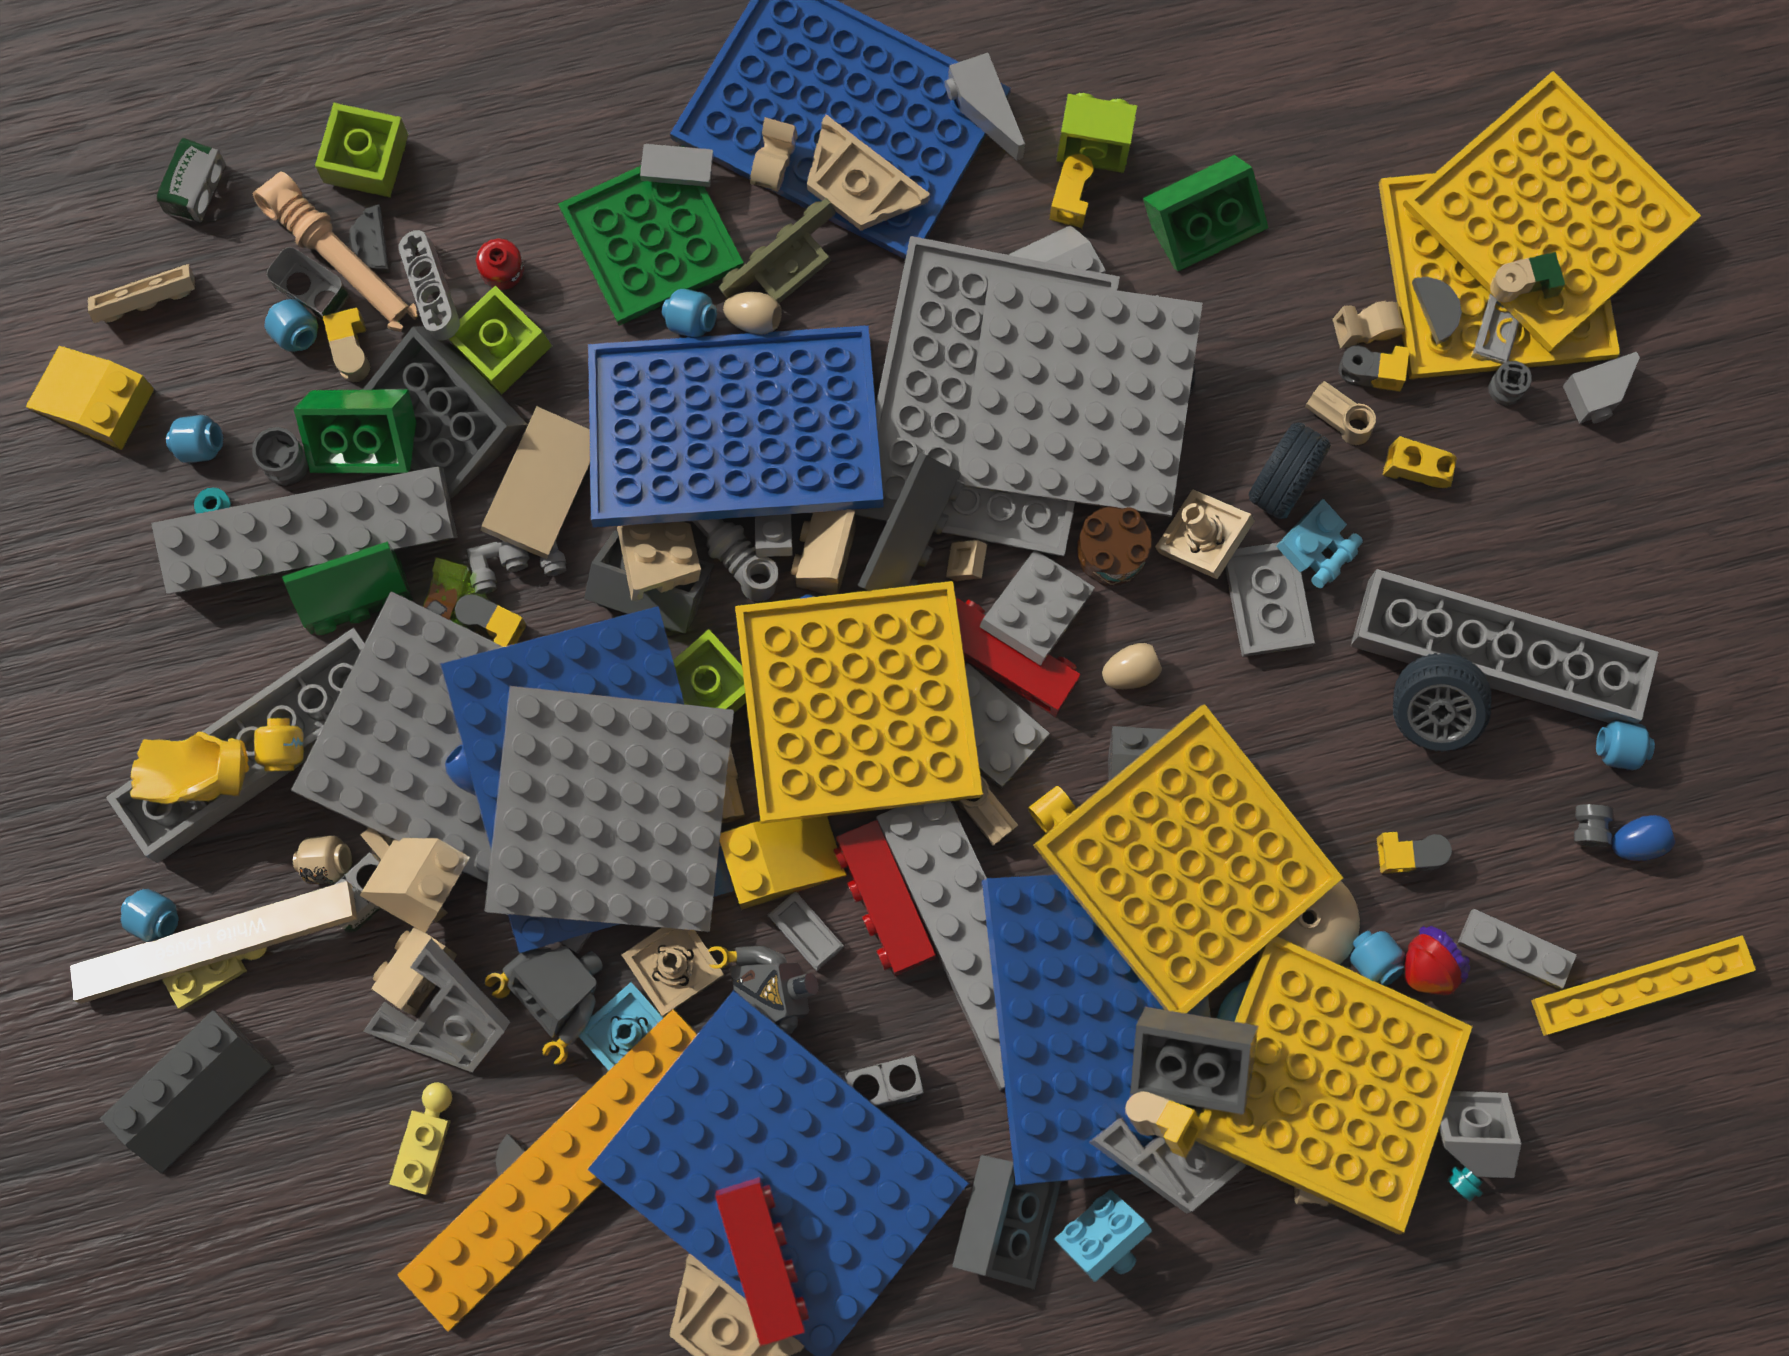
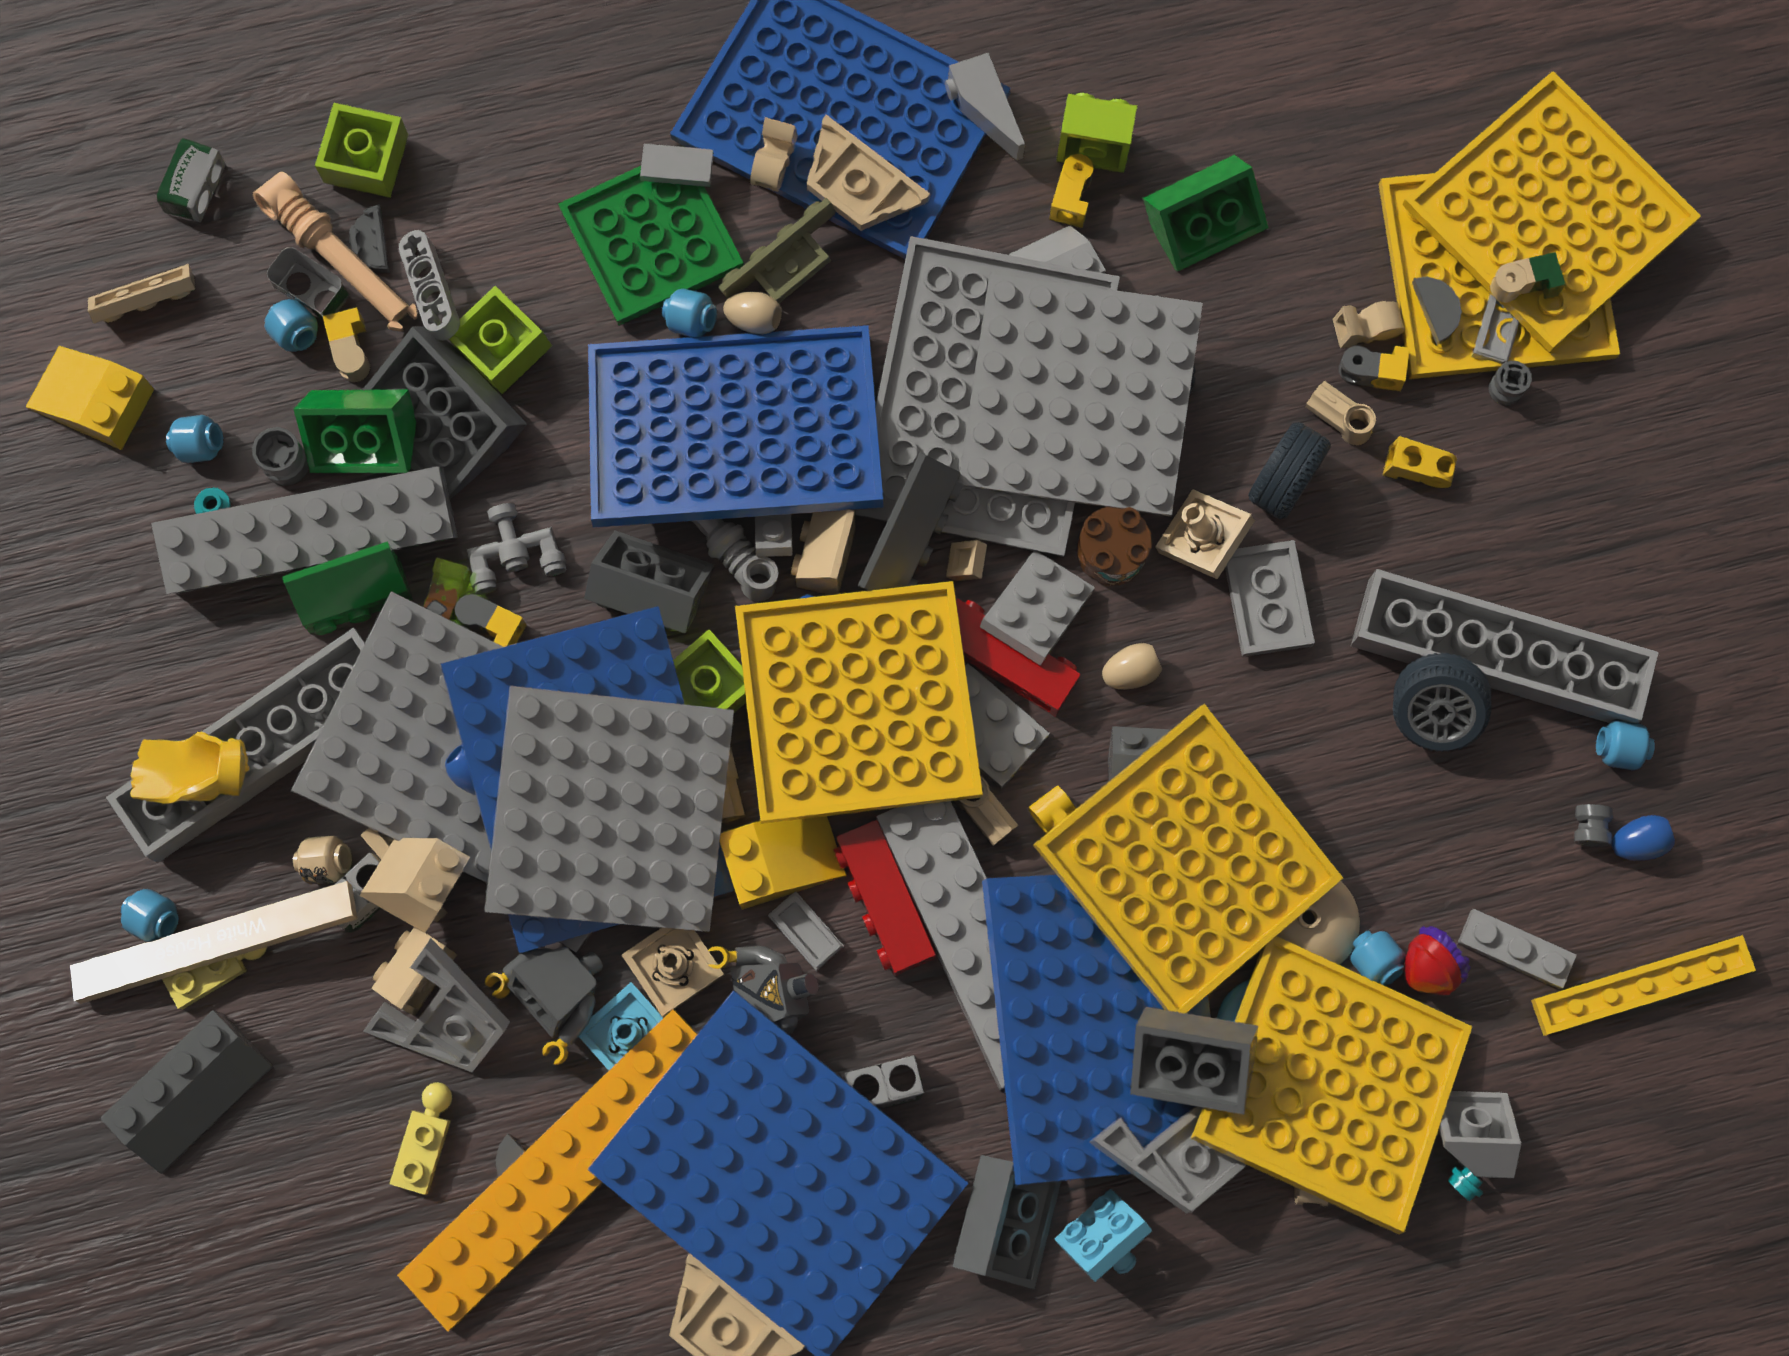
yellow head [254,718,304,771] -> none
red head [476,238,524,290] -> none
tan tile [480,407,590,559] -> none
tan wing [617,521,701,601] -> none
red brick [715,1177,810,1346] -> none
leg [1125,1091,1204,1158] -> none
medium azure plate [1276,499,1363,588] -> none
leg [1377,832,1452,874] -> none
light grey slope [1563,352,1639,424] -> none

